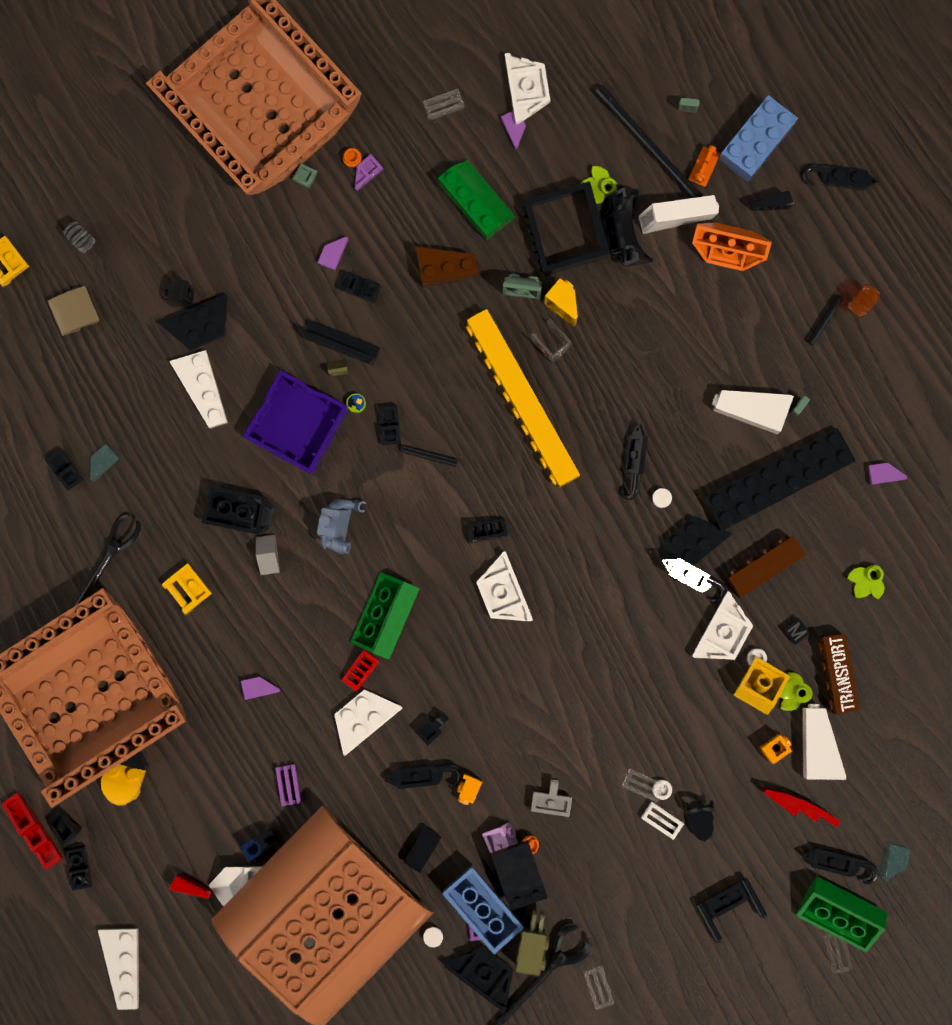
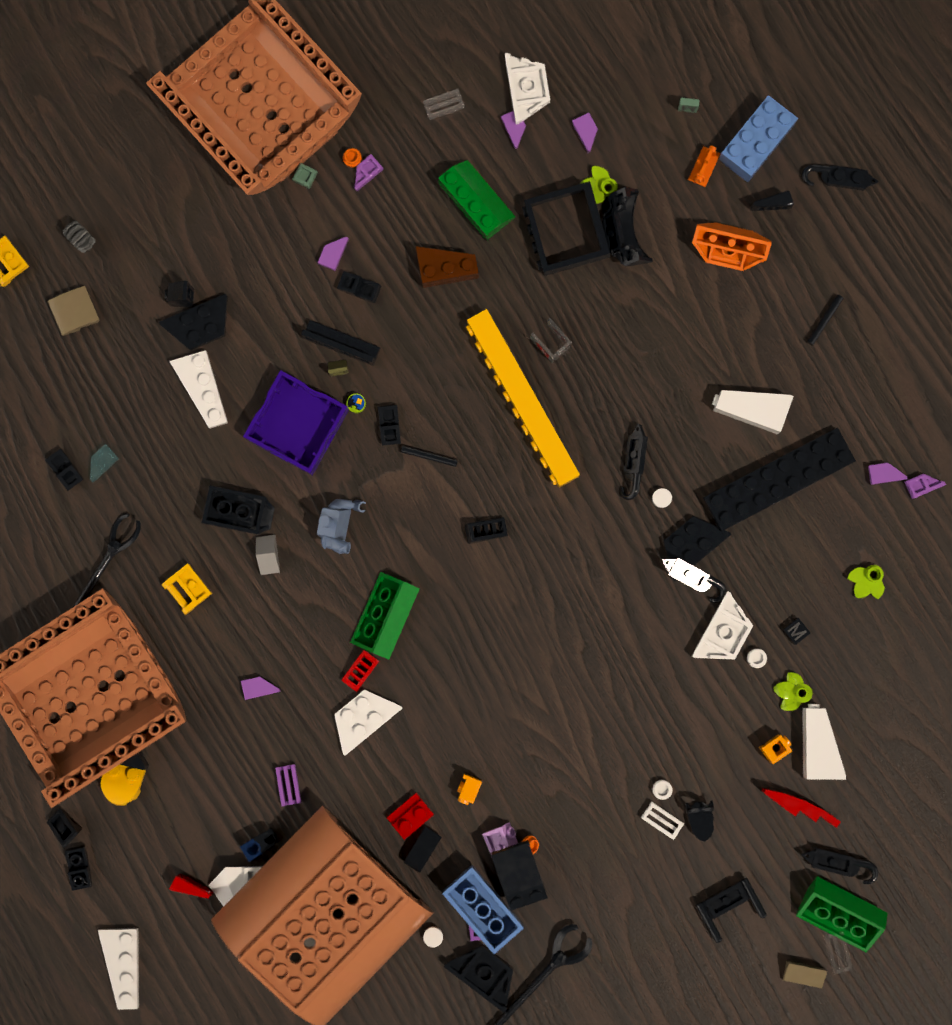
red slope [2,792,63,870] -> none
black plate [384,764,463,789] -> none
black plate [415,713,449,746] -> none
white wing [476,551,533,621] -> none
sand green slope [503,274,542,300] -> none
olive brick [515,910,549,976] -> none
light grey plate [531,779,572,817] -> none
yellow slope [544,279,578,327] -> none
clear tile [583,965,615,1010] -> none
black piece [594,85,702,198] -> none
clear tile [622,768,666,802] -> none
white slope [639,195,719,234] -> none
reddish brown brick [727,535,806,598] -> none
yellow slope [734,657,790,715] -> none
sand green tile [790,396,810,417] -> none
reddish brown brick [817,633,860,714] -> none
clear orange gear [848,284,880,317] -> none
clear light blue tile [882,844,911,881] -> none
none -> red plate [386,792,434,840]
none -> medium lavender tile [572,113,597,153]
none -> dark tan slope [783,960,827,988]
none -> medium lavender tile [905,474,946,499]

